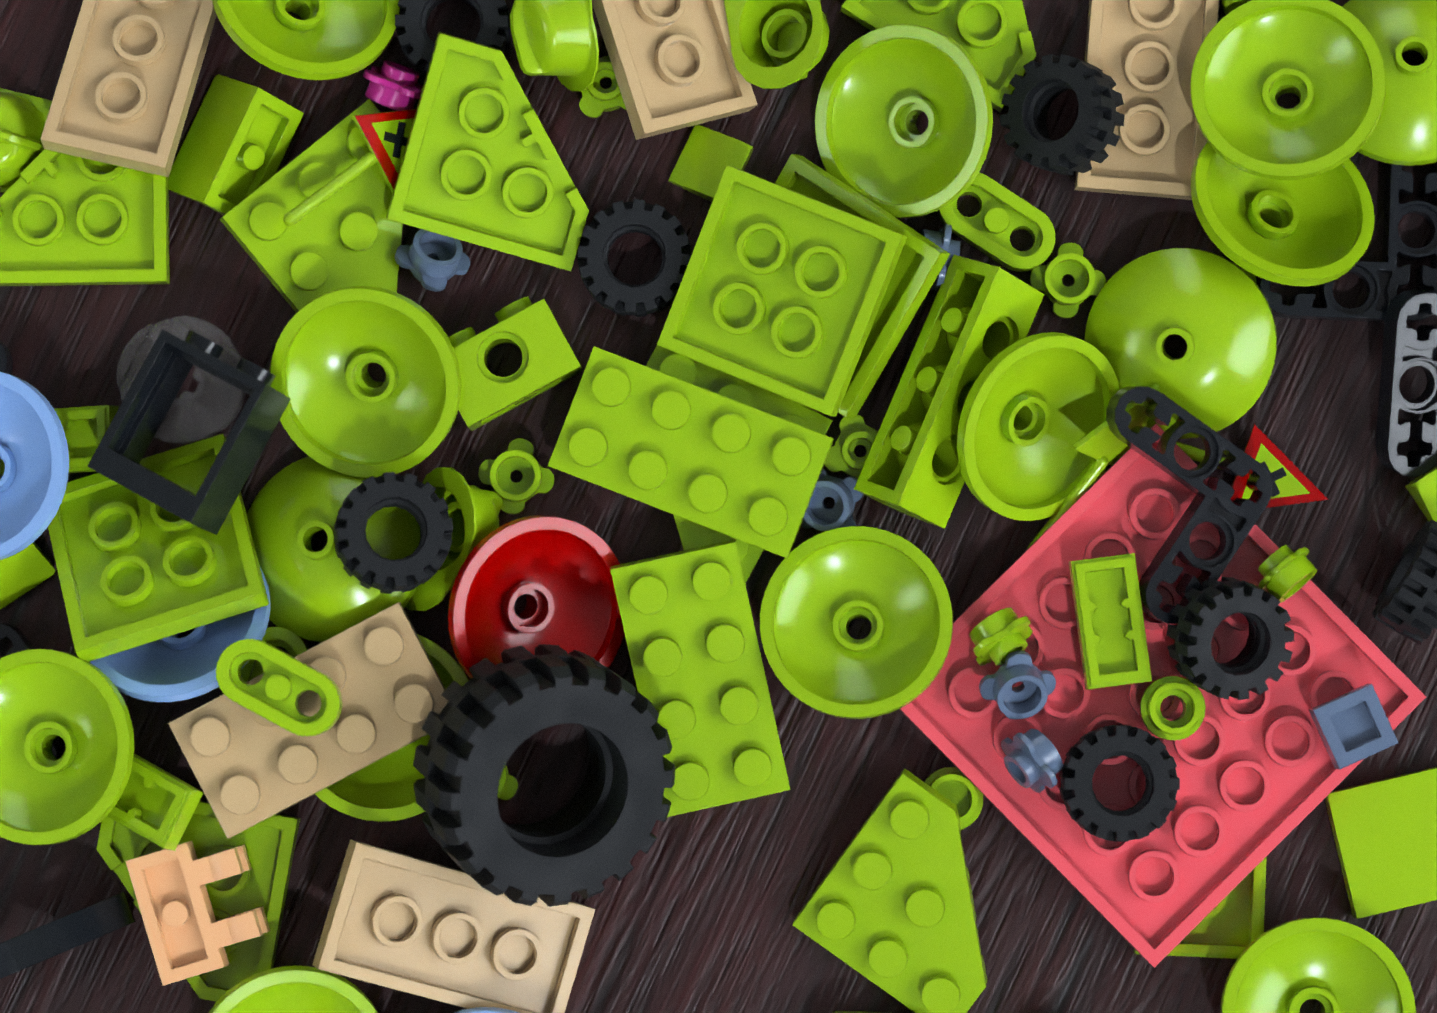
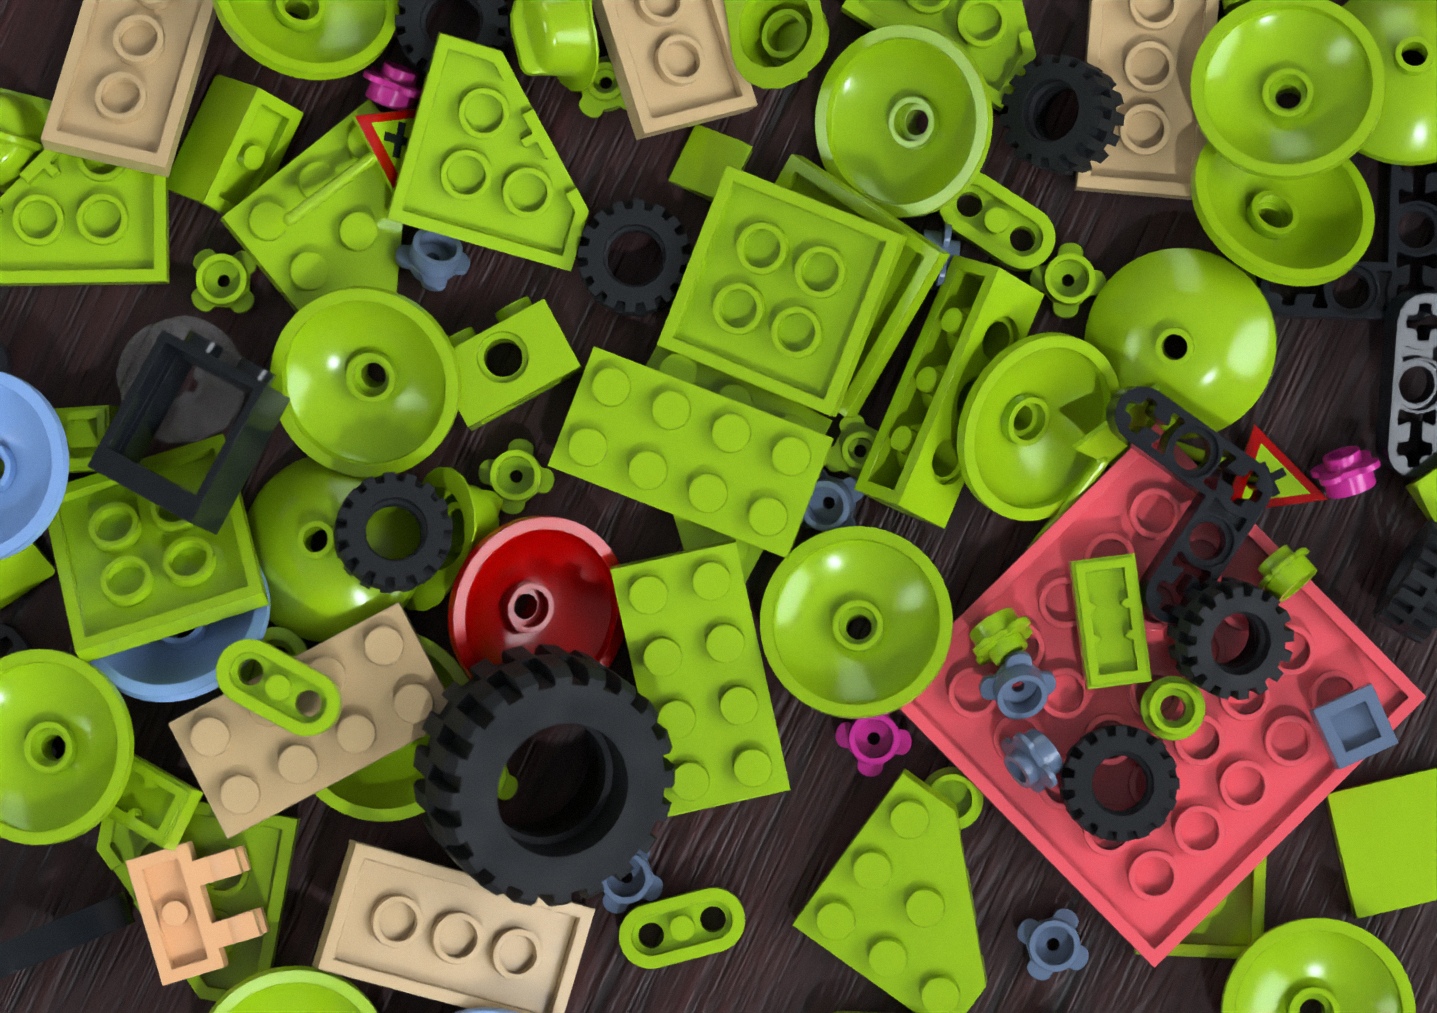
none -> lime plate [191,249,257,314]
none -> sand blue plate [602,850,663,914]
none -> lime plate [619,886,745,969]
none -> dark pink plate [835,713,912,777]
none -> sand blue plate [1017,908,1089,980]
none -> dark pink plate [1310,446,1381,499]

